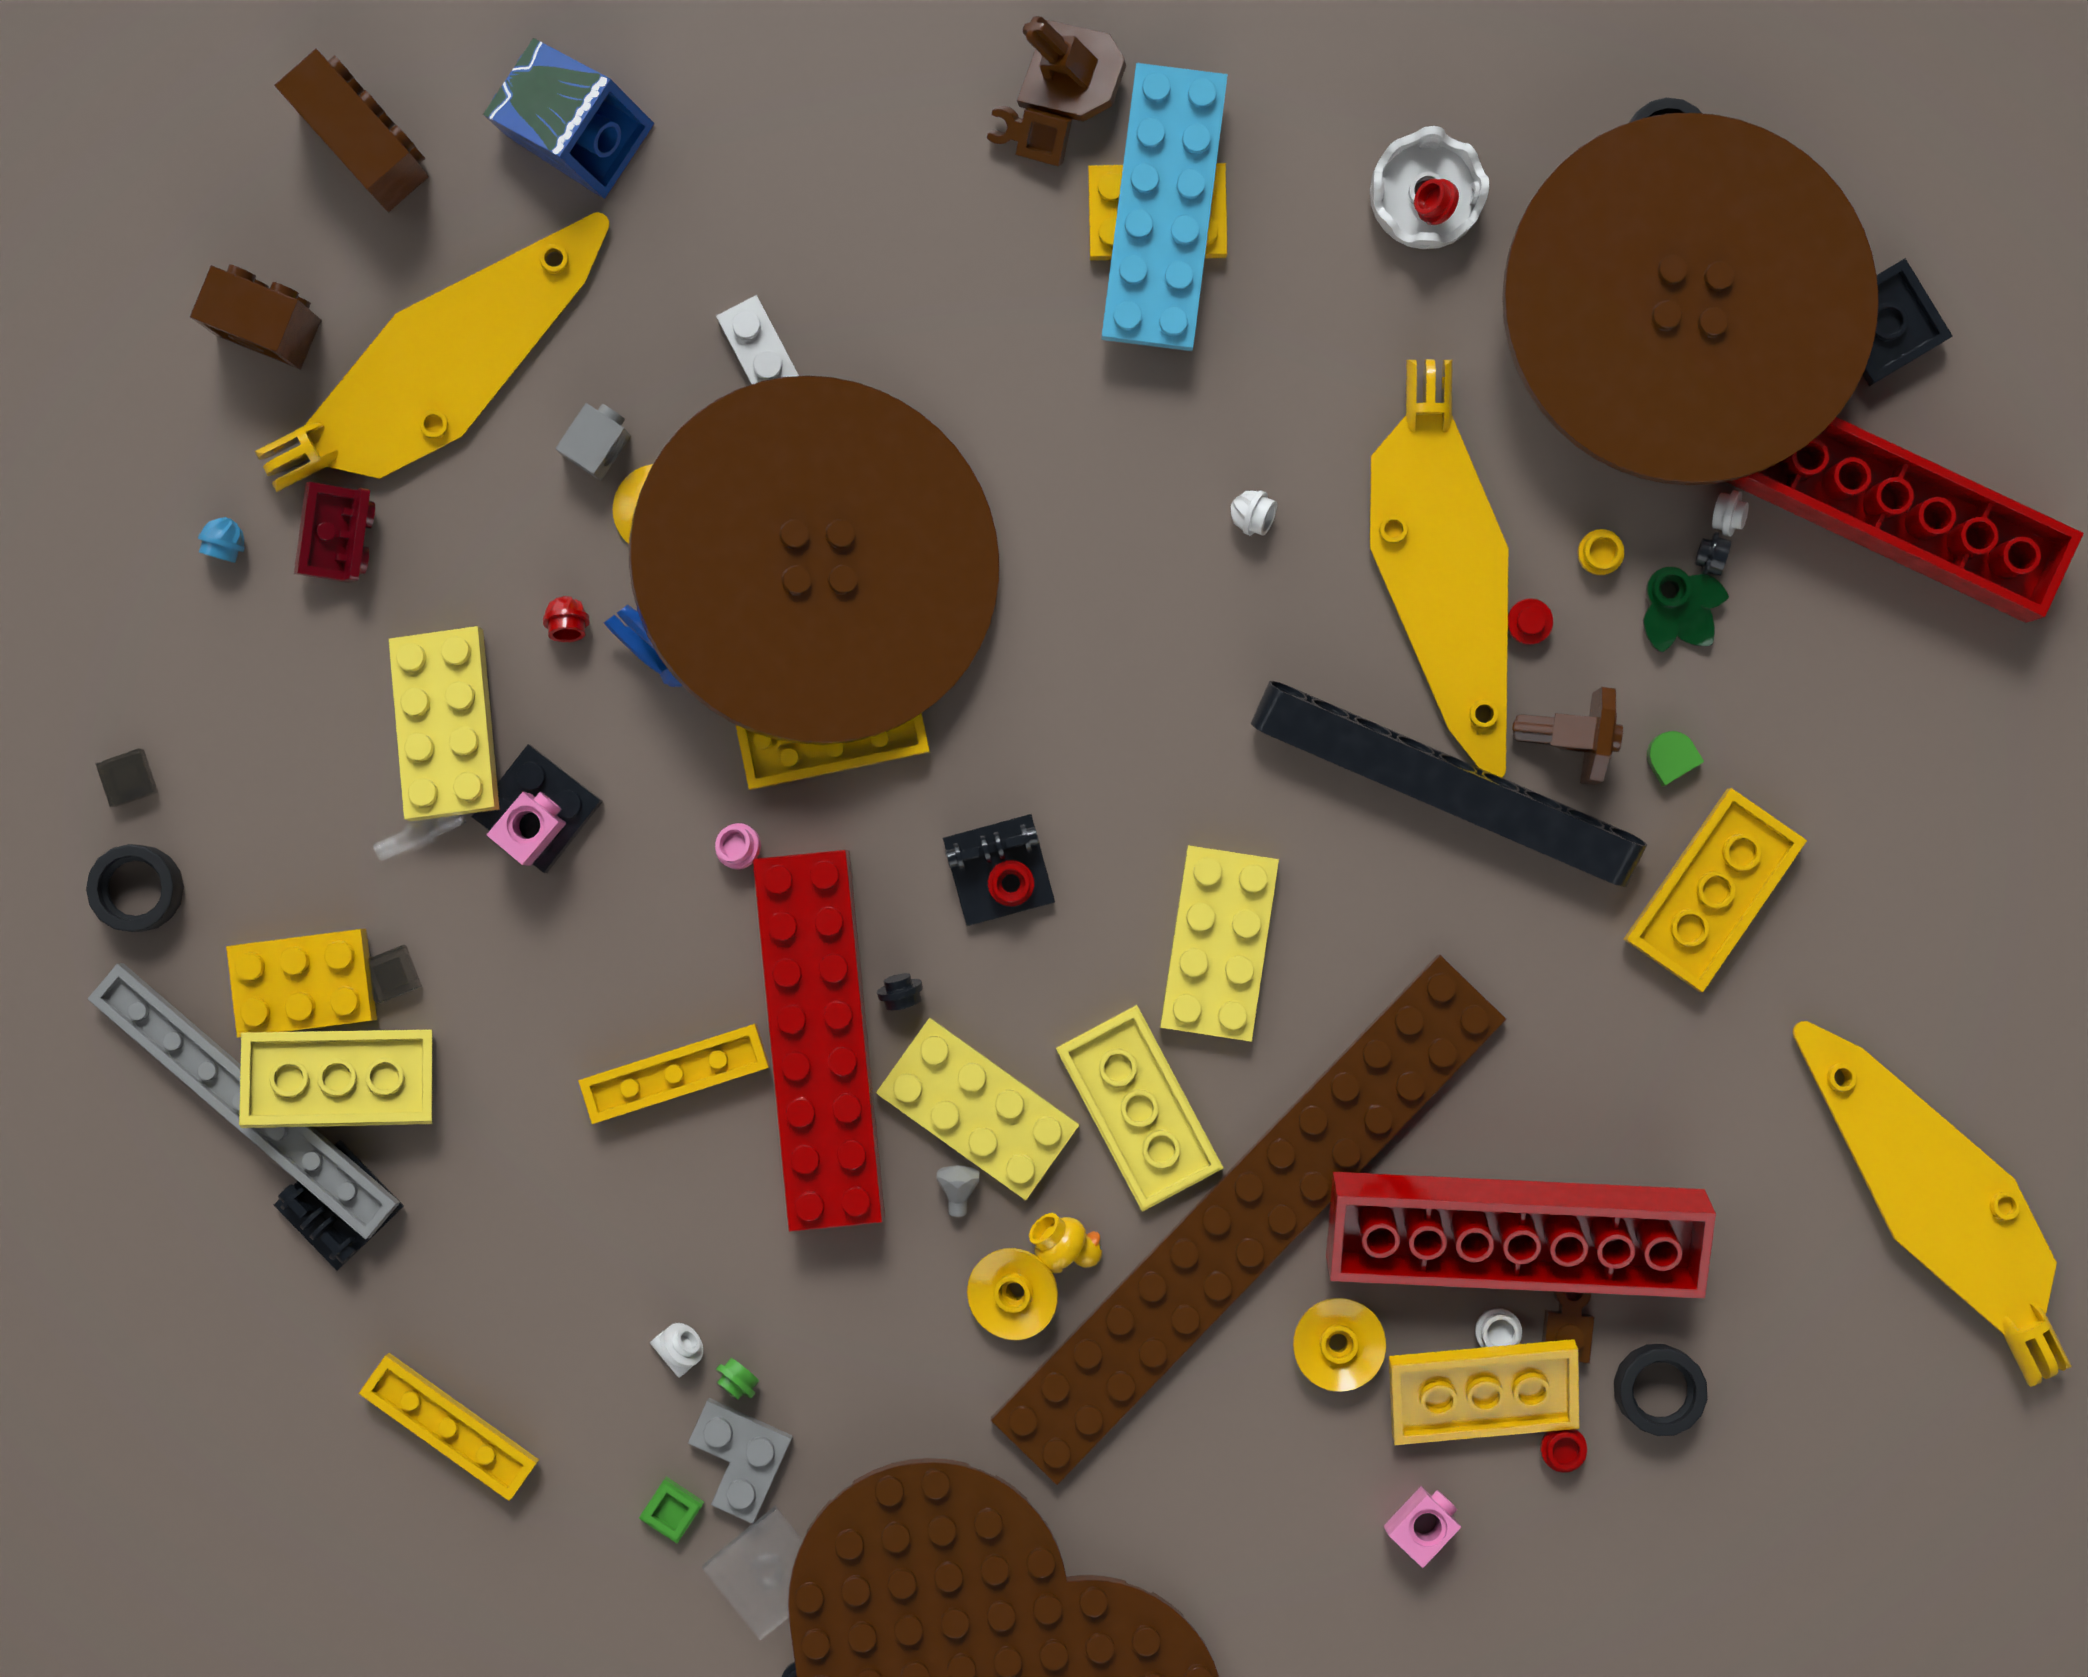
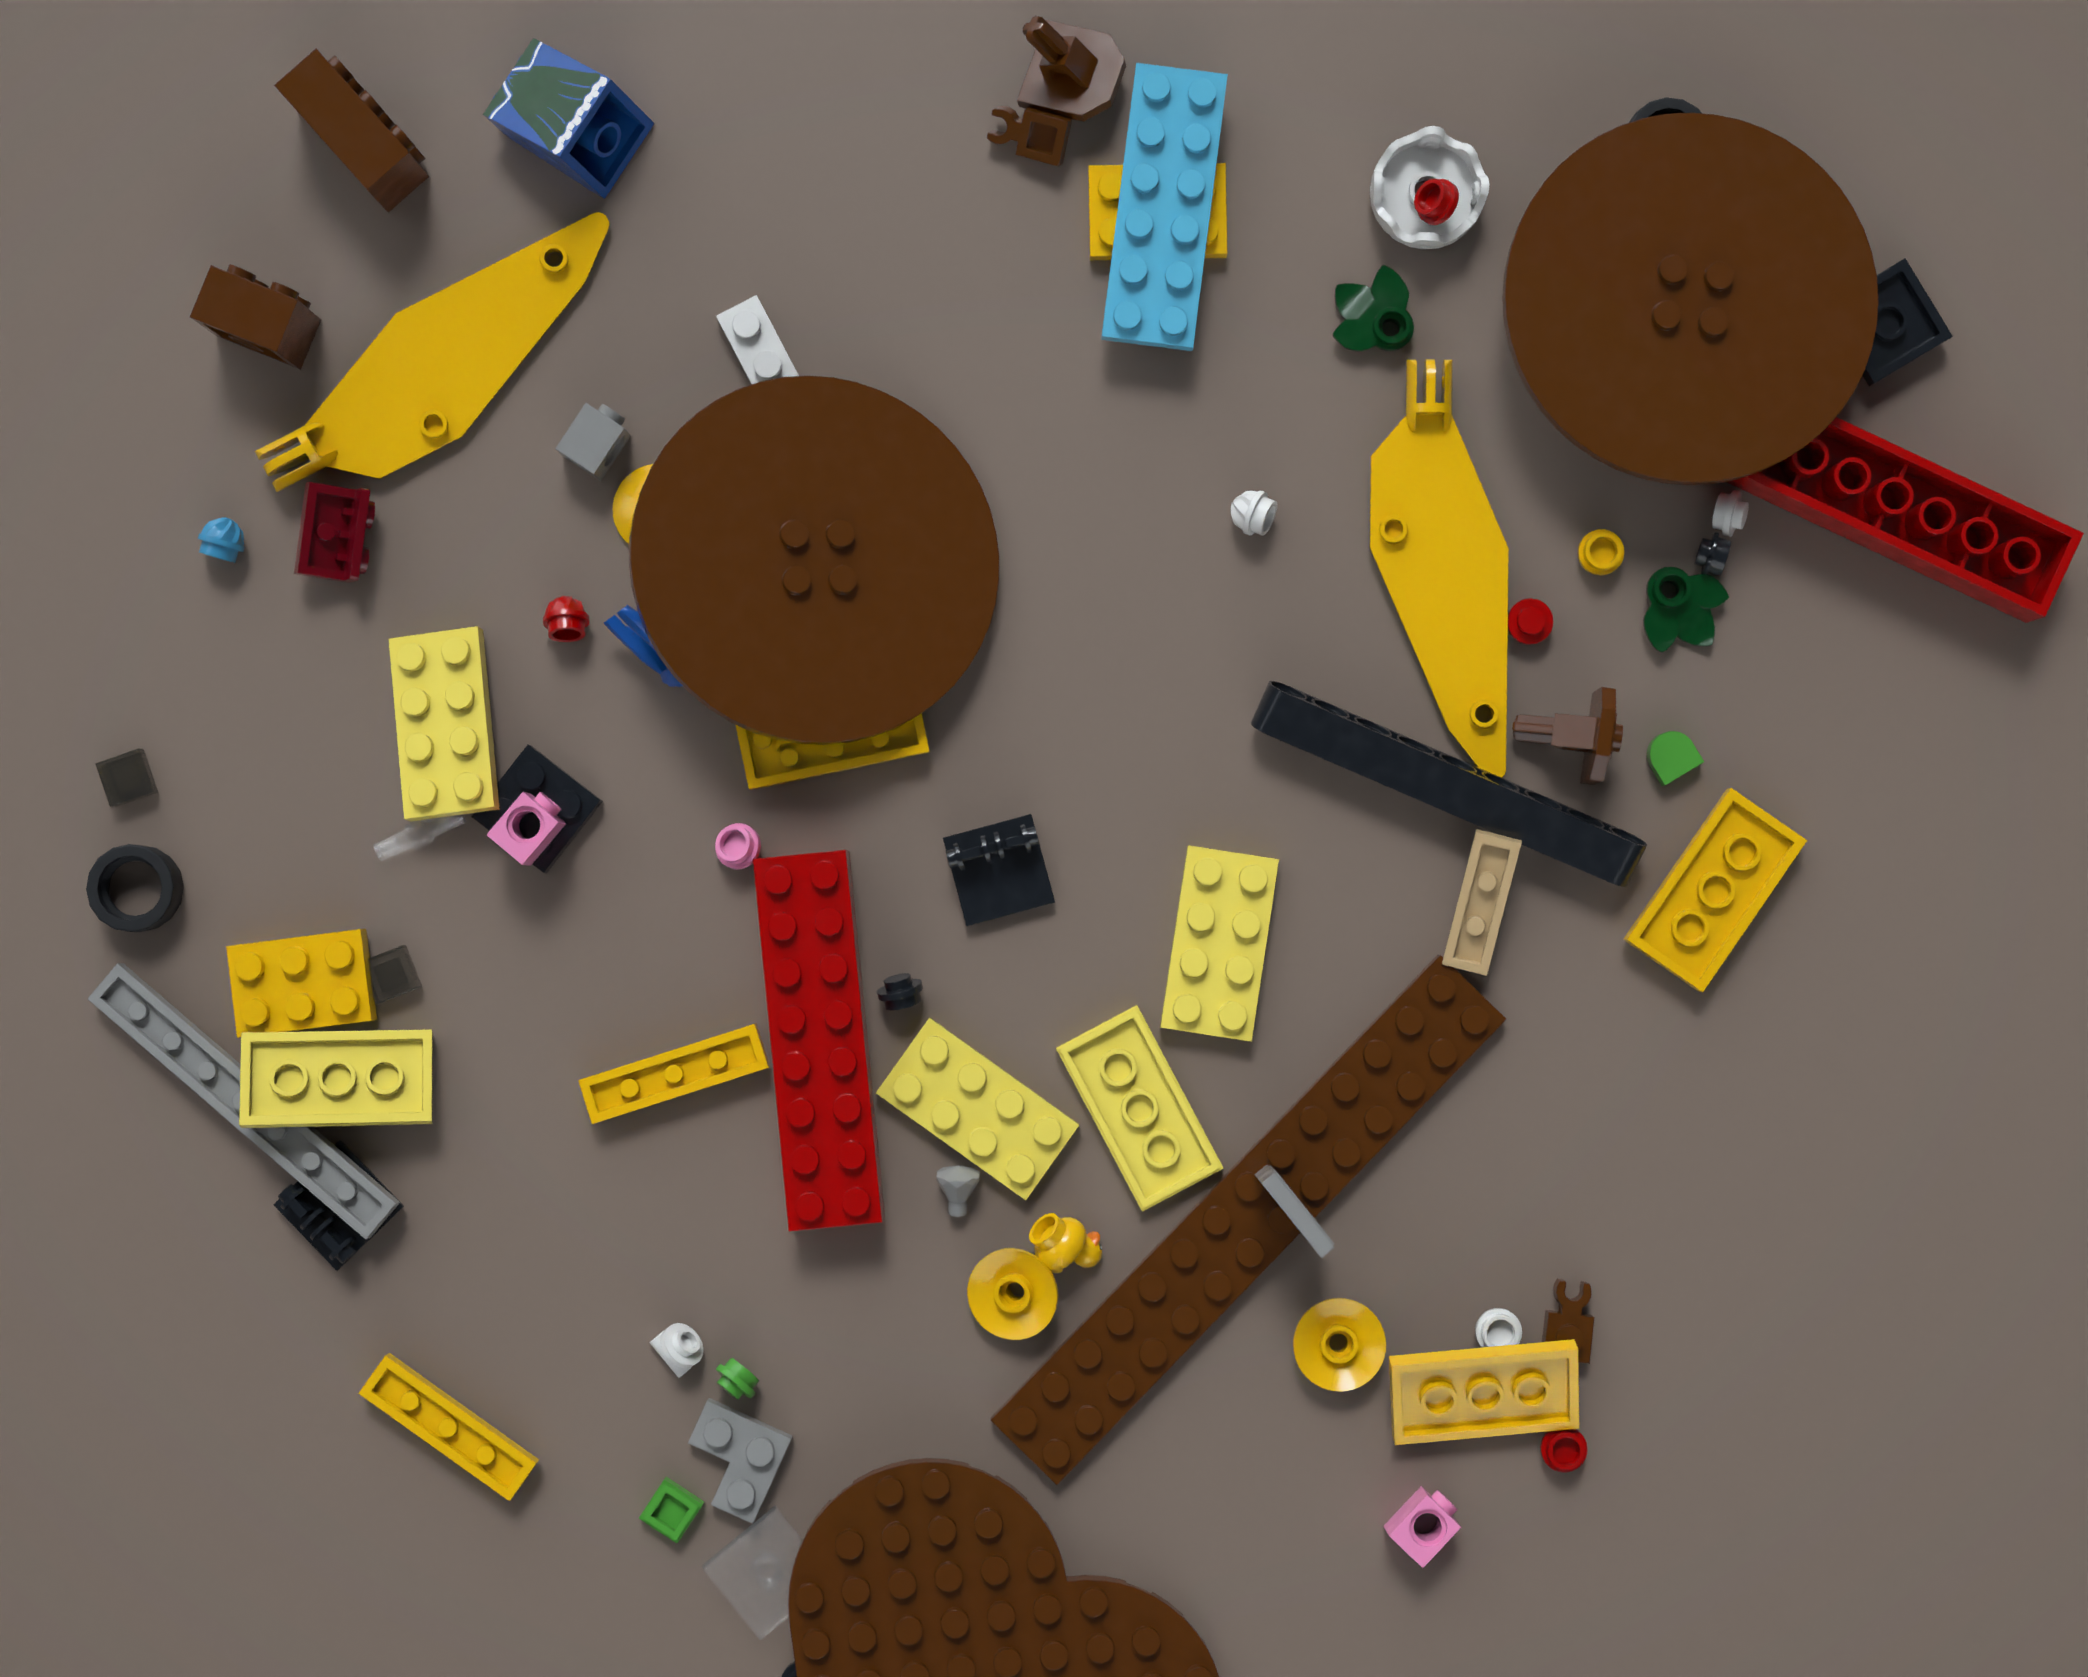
red plate [988,860,1034,906] -> none
red brick [1326,1172,1716,1298] -> none
black tyre [1614,1344,1708,1436] -> none
yellow wing [1793,1021,2072,1387] -> none
none -> light grey tile [1254,1165,1335,1258]
none -> dark green plate [1332,265,1414,352]
none -> tan plate [1442,829,1522,976]

